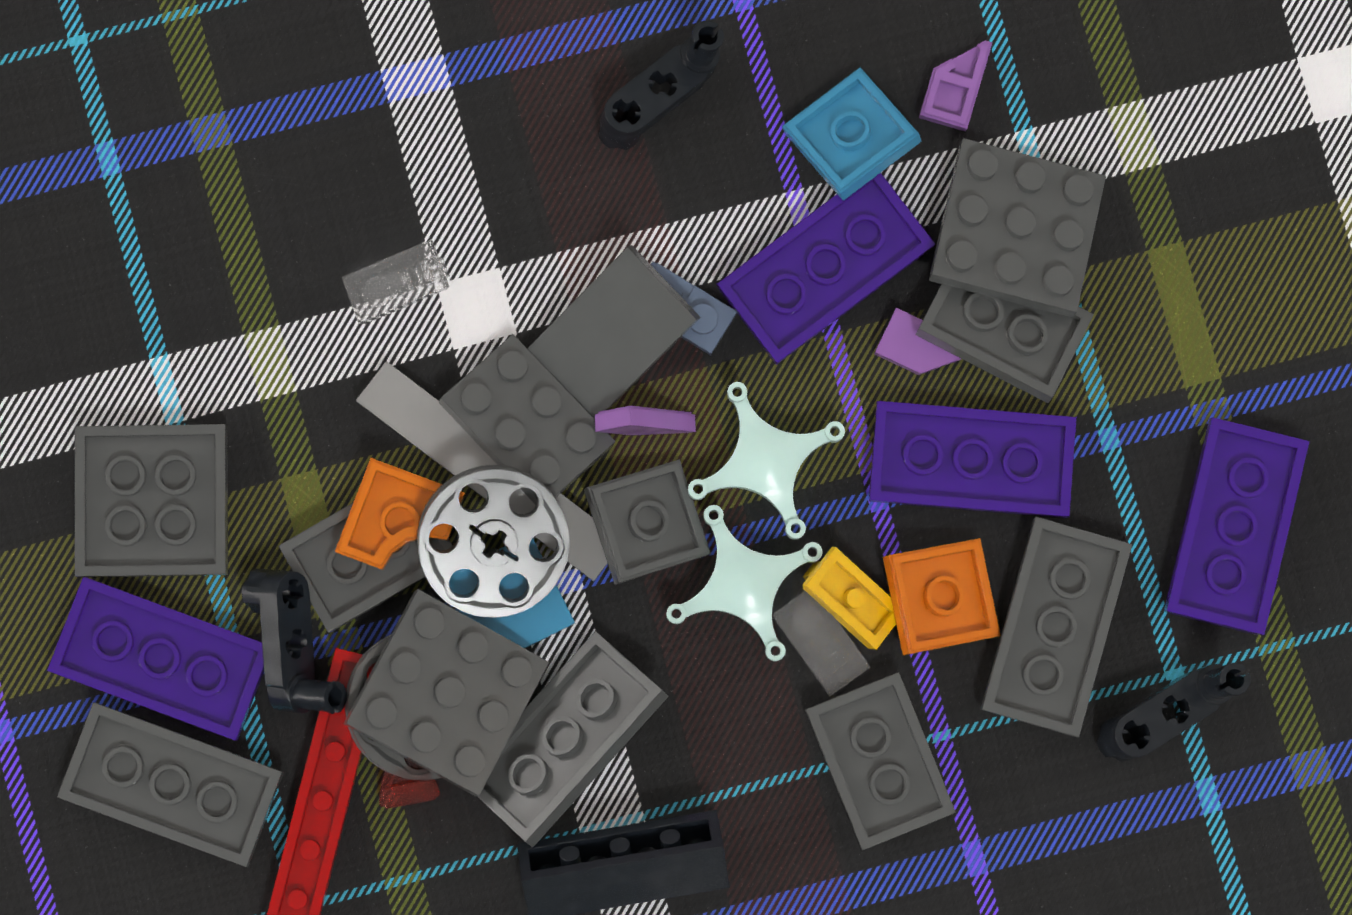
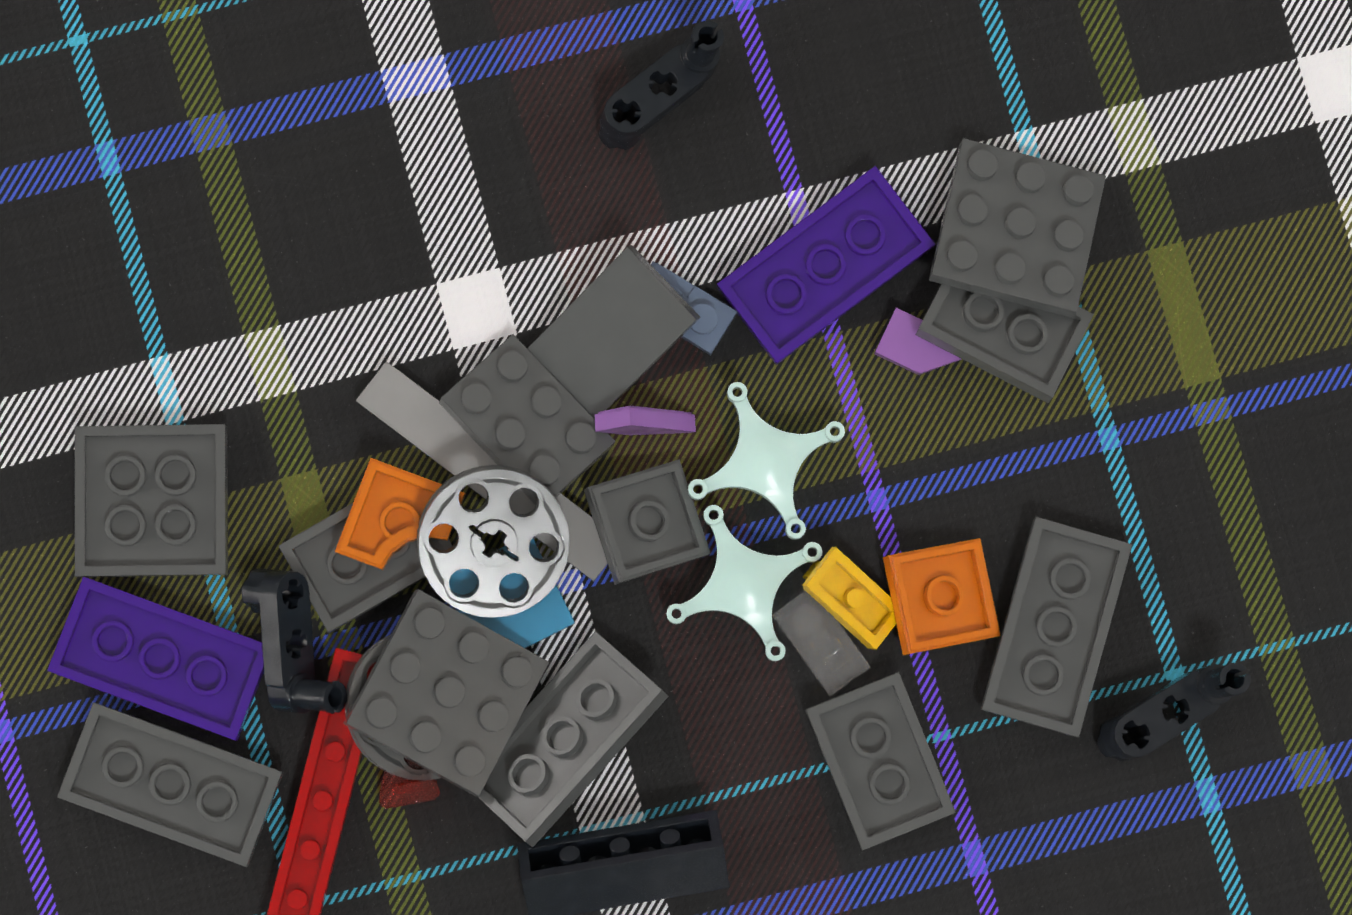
clear plate [342,240,450,324] -> none
dark azure tile [782,68,922,201] -> none
dark purple plate [869,401,1077,518] -> none
medium lavender tile [919,40,993,132] -> none
dark purple plate [1164,417,1309,636] -> none

